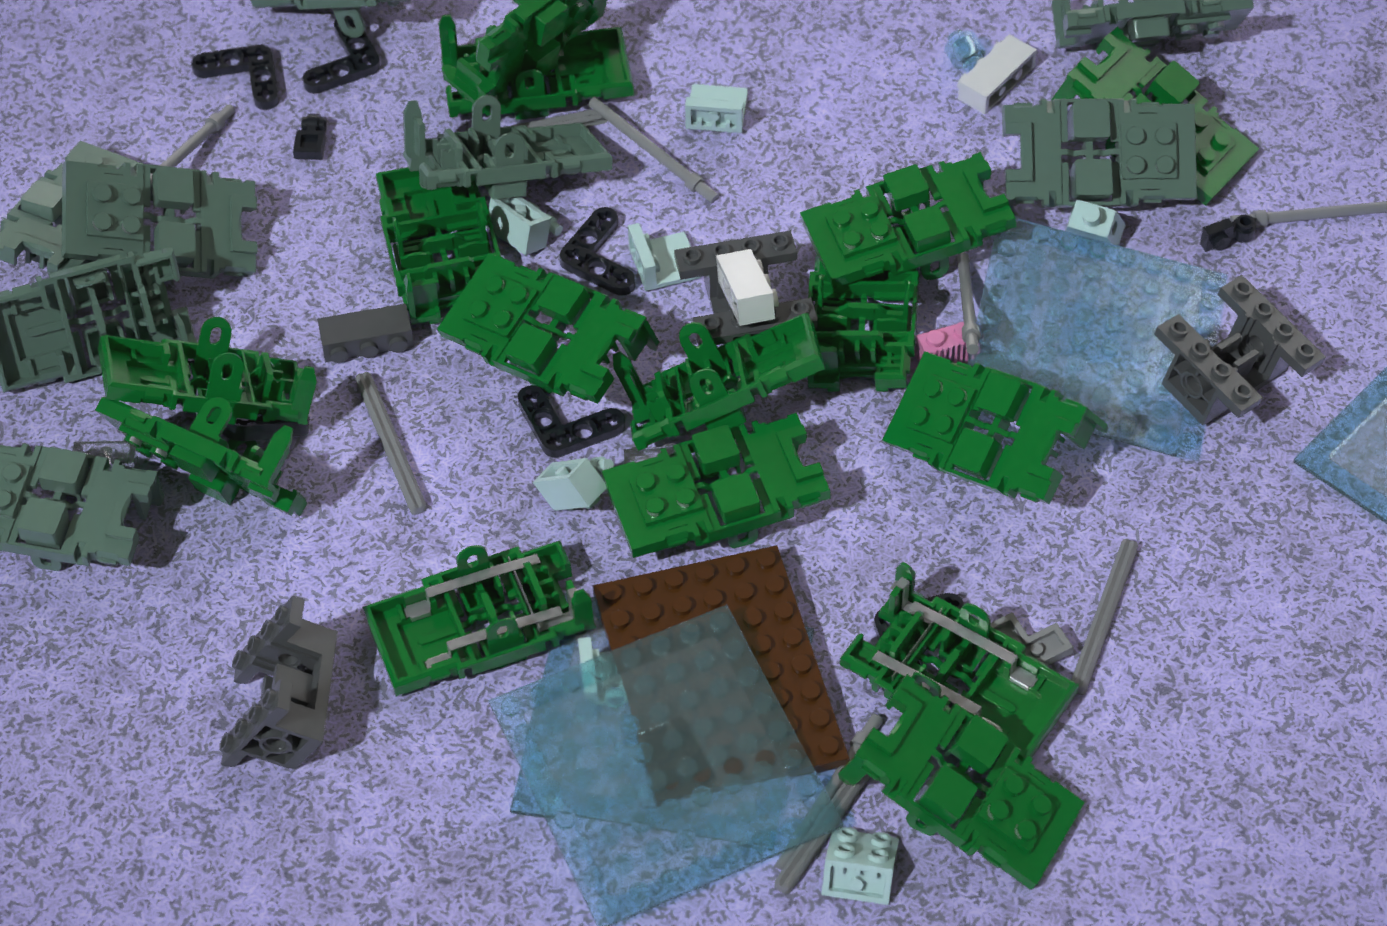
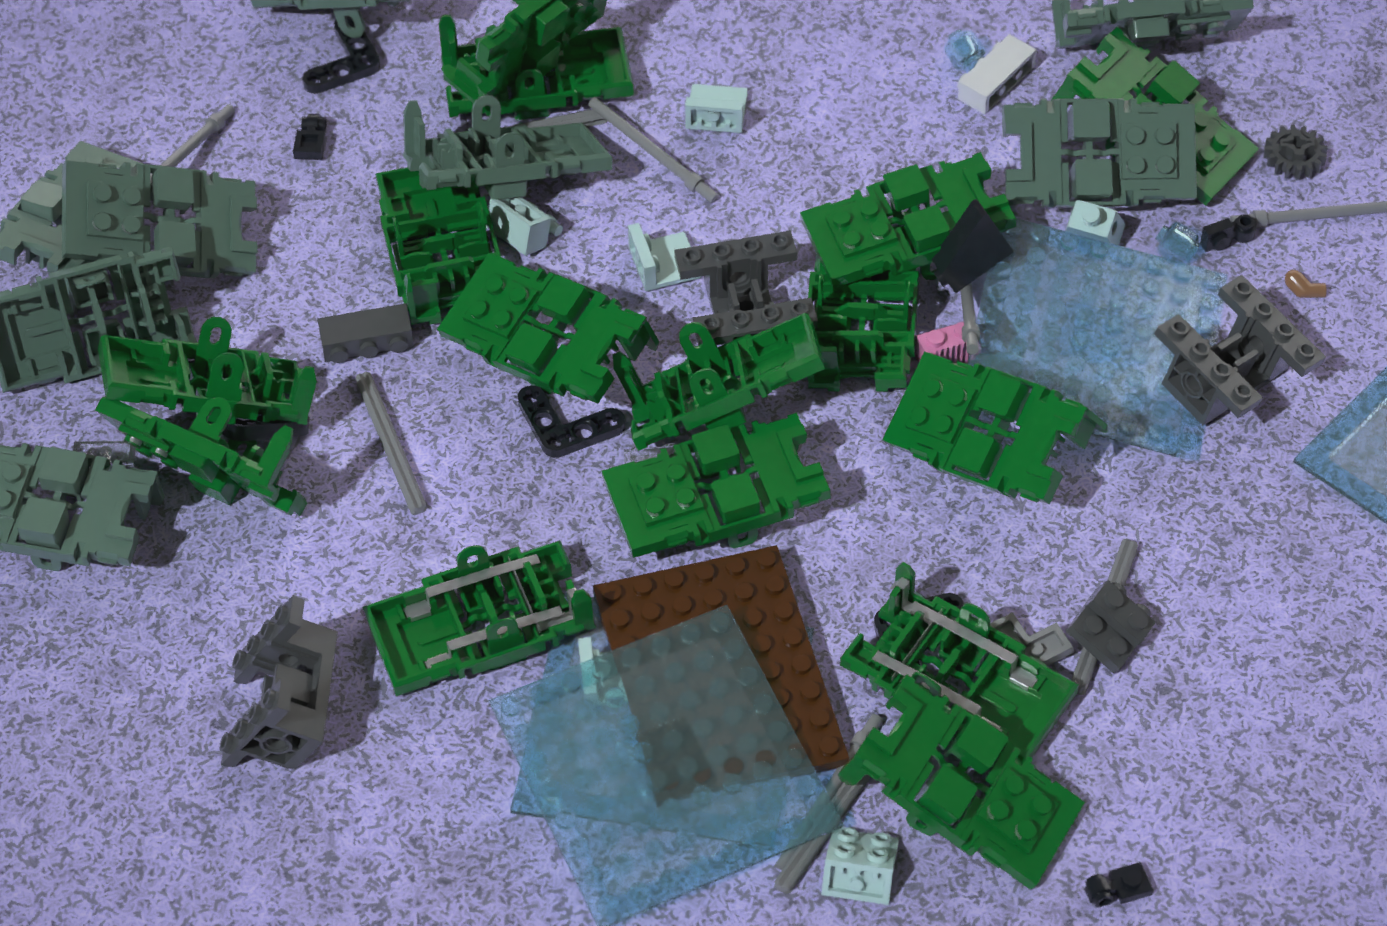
black beam [191,45,279,110] -> none
light aqua brick [533,456,614,511] -> none
black beam [560,207,635,296] -> none
white brick [716,249,779,326] -> none
none -> black slope [931,199,1014,294]
none -> dark grey plate [1066,580,1156,674]
none -> black plate [1084,862,1154,908]
none -> clear light blue head [1155,221,1201,265]
none -> dark grey gear [1263,124,1328,180]
none -> medium nougat arm [1284,269,1326,298]

